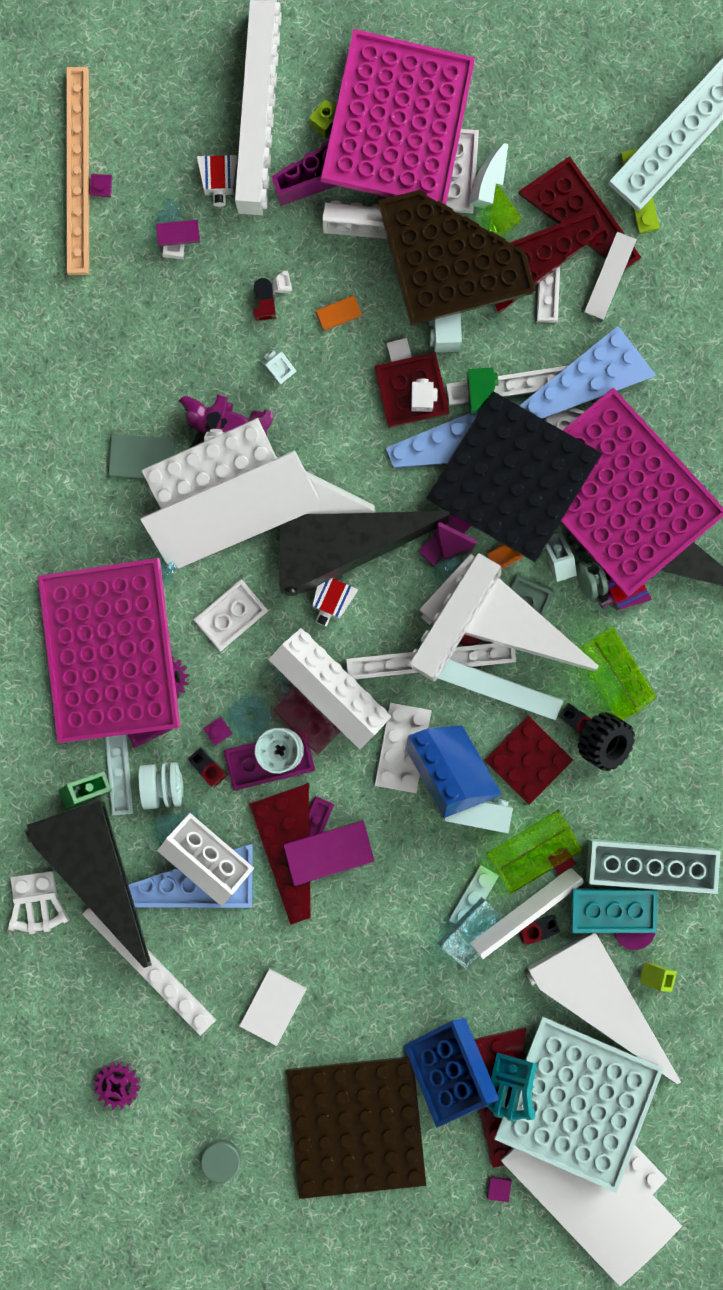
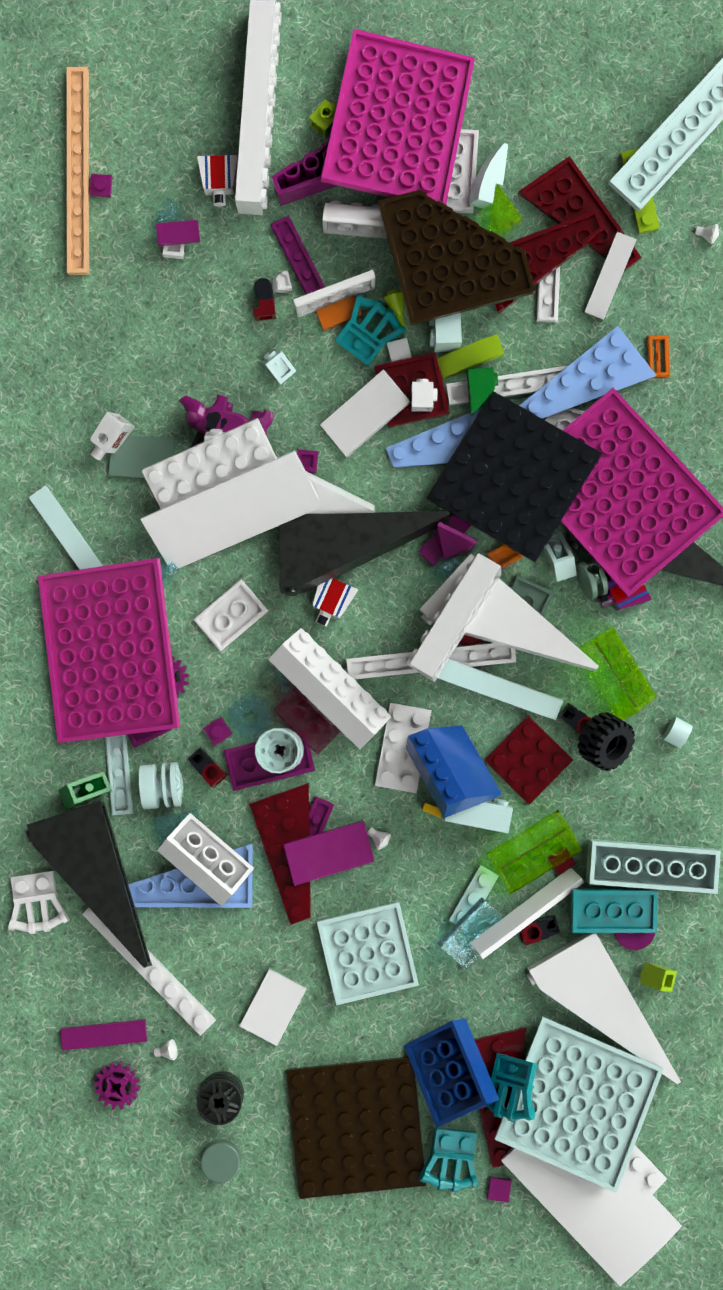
none -> light aqua tile [29,485,103,570]
none -> magenta tile [60,1019,148,1050]
none -> white torso [90,412,135,461]
none -> white rock [154,1039,178,1061]
none -> pearl dark grey wheel [197,1071,244,1125]
none -> magenta tile [270,215,325,295]
none -> white tile [293,270,375,317]
none -> magenta plate [297,449,319,473]
none -> light aqua plate [317,901,419,1005]
none -> white tile [320,369,411,457]
none -> teal plate [335,294,407,366]
none -> white rock [367,827,391,850]
none -> lime cone [383,289,406,327]
none -> teal plate [418,1127,478,1192]
none -> yellow tile [422,801,443,818]
none -> lime slope [437,334,504,379]
none -> orange tile [647,335,670,378]
none -> light aqua piece [662,716,692,748]
none -> white rock [695,224,719,245]

